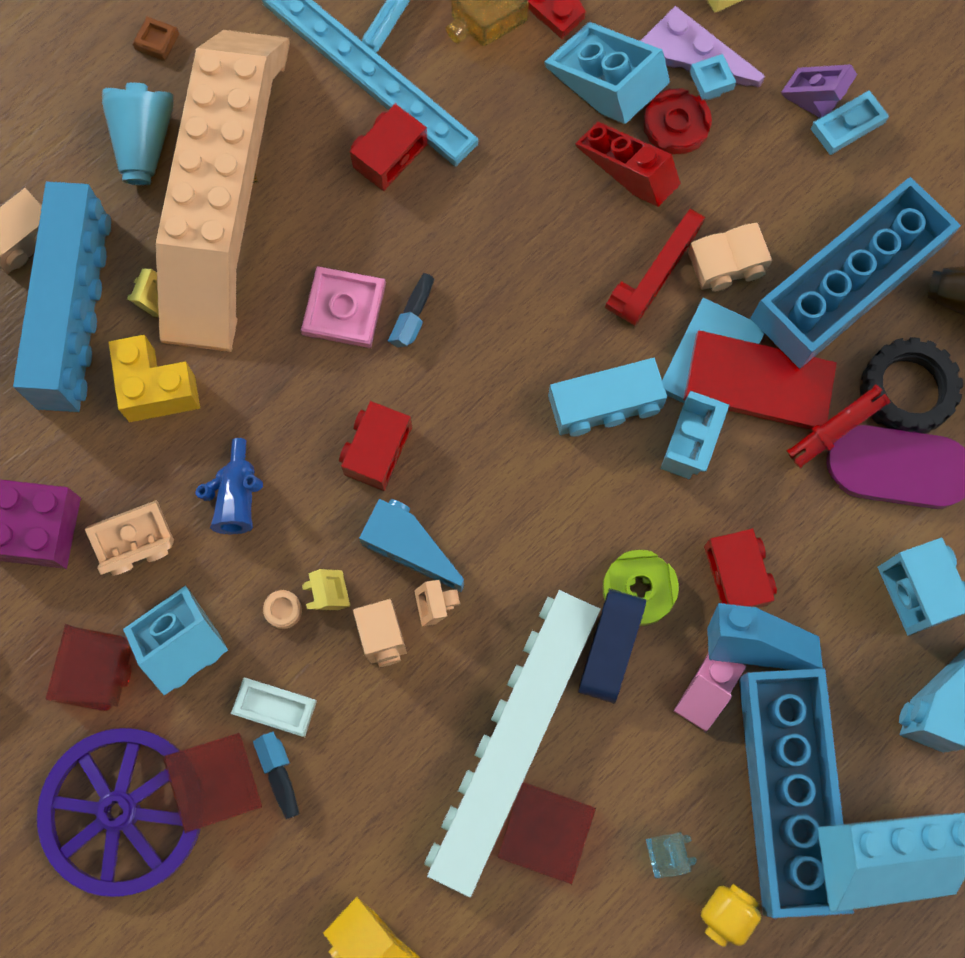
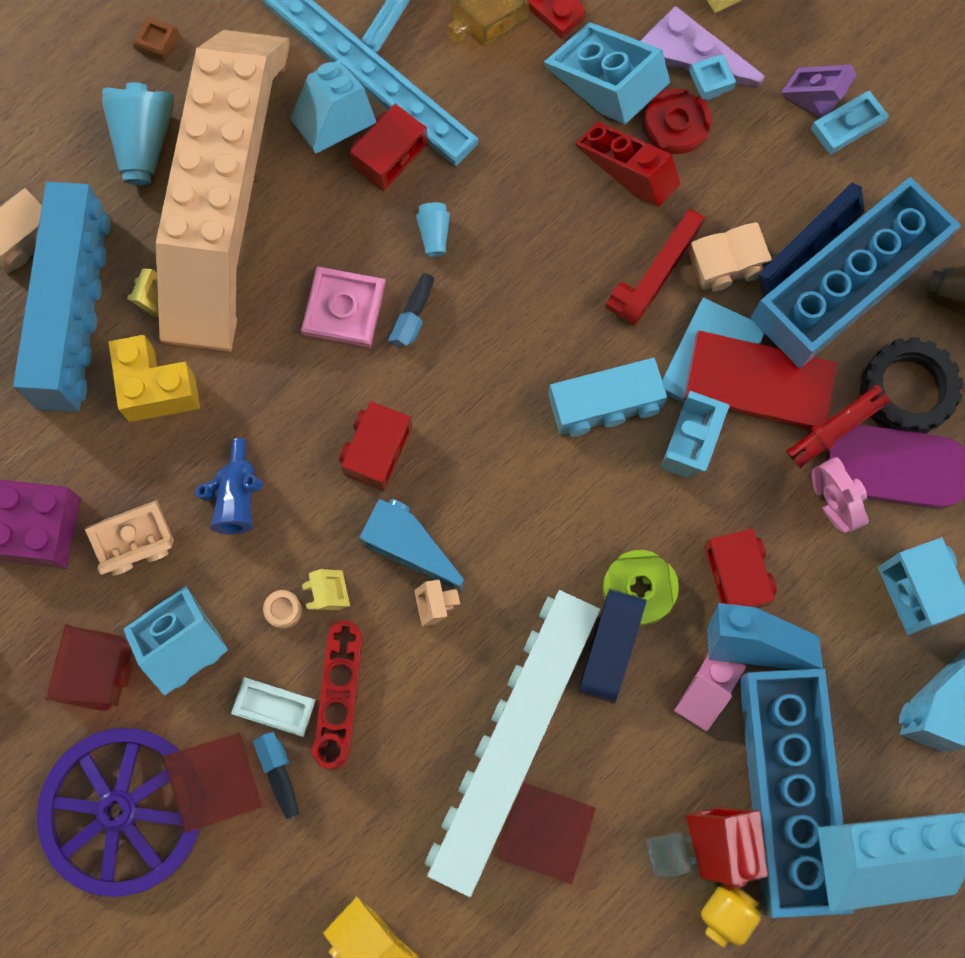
light nougat brick [353,599,407,667] -> none
none -> medium azure slope [290,60,377,154]
none -> red beam [312,620,363,770]
none -> medium azure cone [416,203,450,257]
none -> red torso [686,807,768,888]
none -> dark blue tile [758,183,865,297]
none -> bright pink plate [812,457,869,533]

